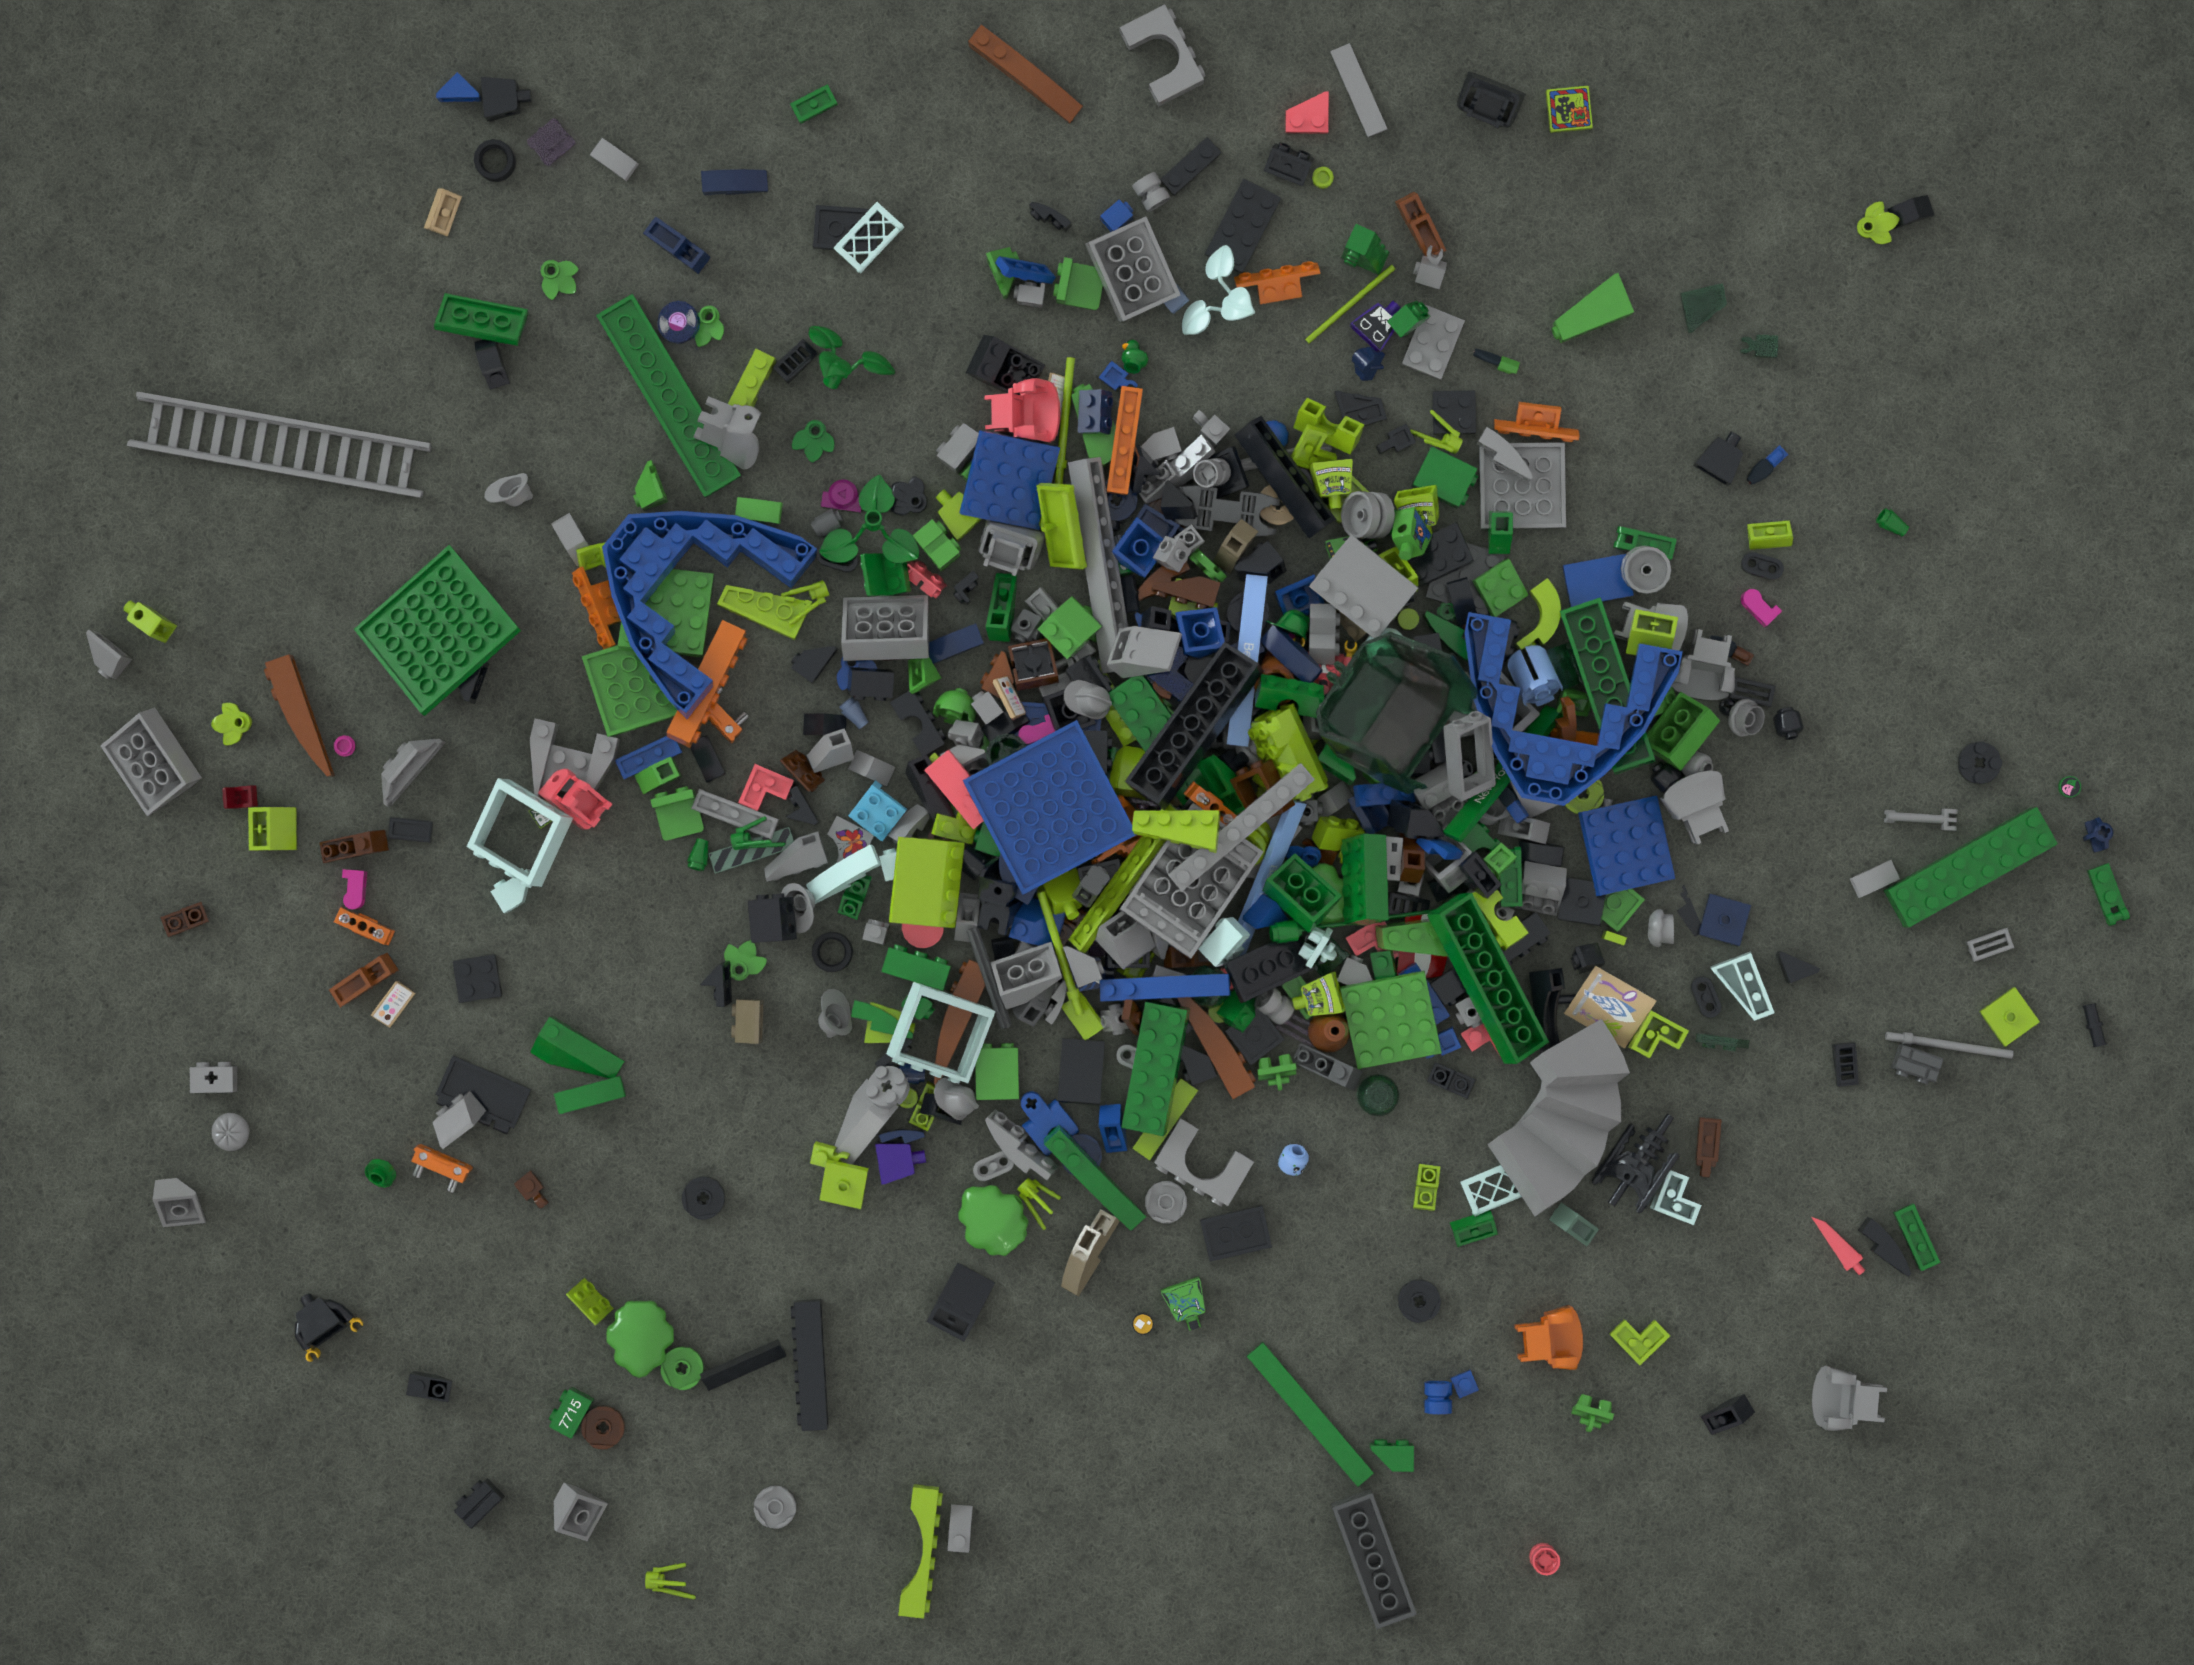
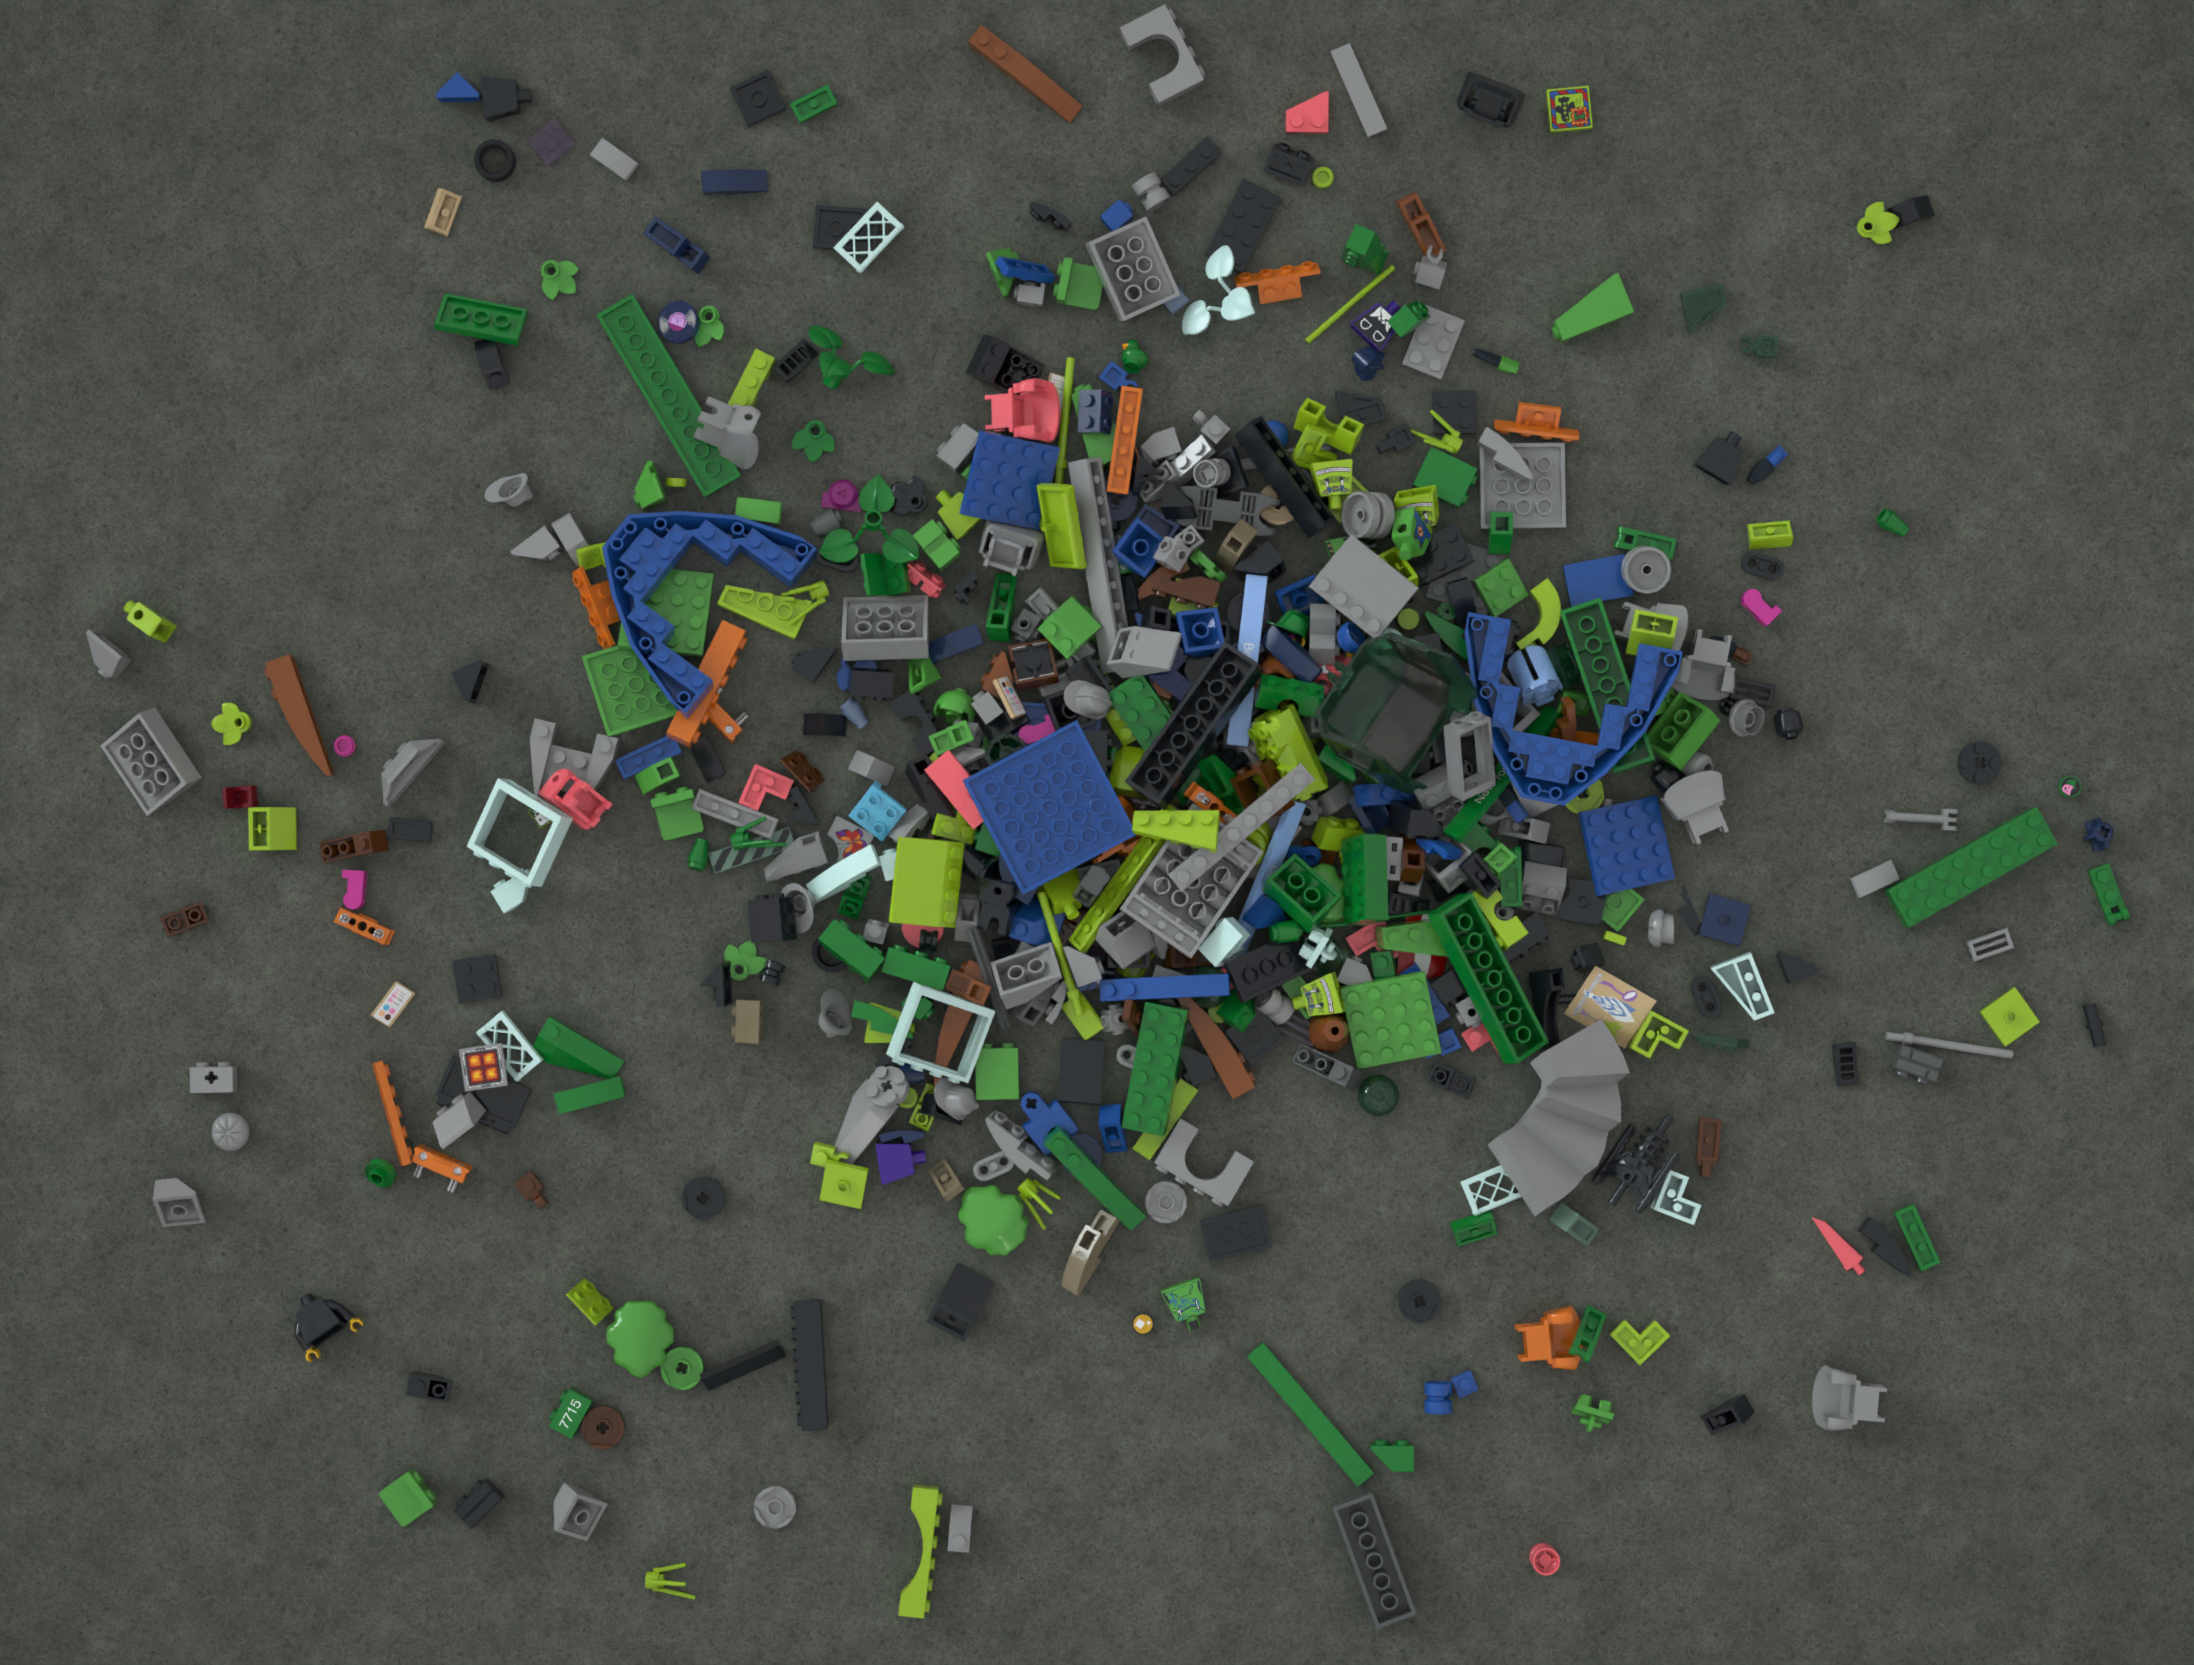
light grey ladder [127,392,432,498] -> none
dark orange slope [329,953,399,1008] -> none
green plate [354,545,521,716] -> none
light grey slope [807,728,854,773] -> none
bright green hips [1257,1054,1296,1091] -> none
light blue head [1278,1144,1309,1176] -> none
lime slope [1413,1164,1440,1211] -> none
none -> orange plate [372,1061,413,1166]
none -> bright green bracket [379,1468,438,1526]
none -> tile [459,1043,509,1092]
none -> light aqua window [476,1010,544,1082]
none -> light grey slope [510,526,562,561]
none -> lime tile [665,478,687,487]
none -> black tile [730,70,786,127]
none -> black wheel [759,959,786,986]
none -> green wedge [818,919,885,985]
none -> black wheel [919,929,938,951]
none -> bright green slope [928,720,975,756]
none -> dark tan slope [928,1159,965,1202]
none -> dark orange slope [944,968,992,1006]
none -> blue hair [1337,621,1365,654]
none -> green plate [1568,1305,1607,1363]

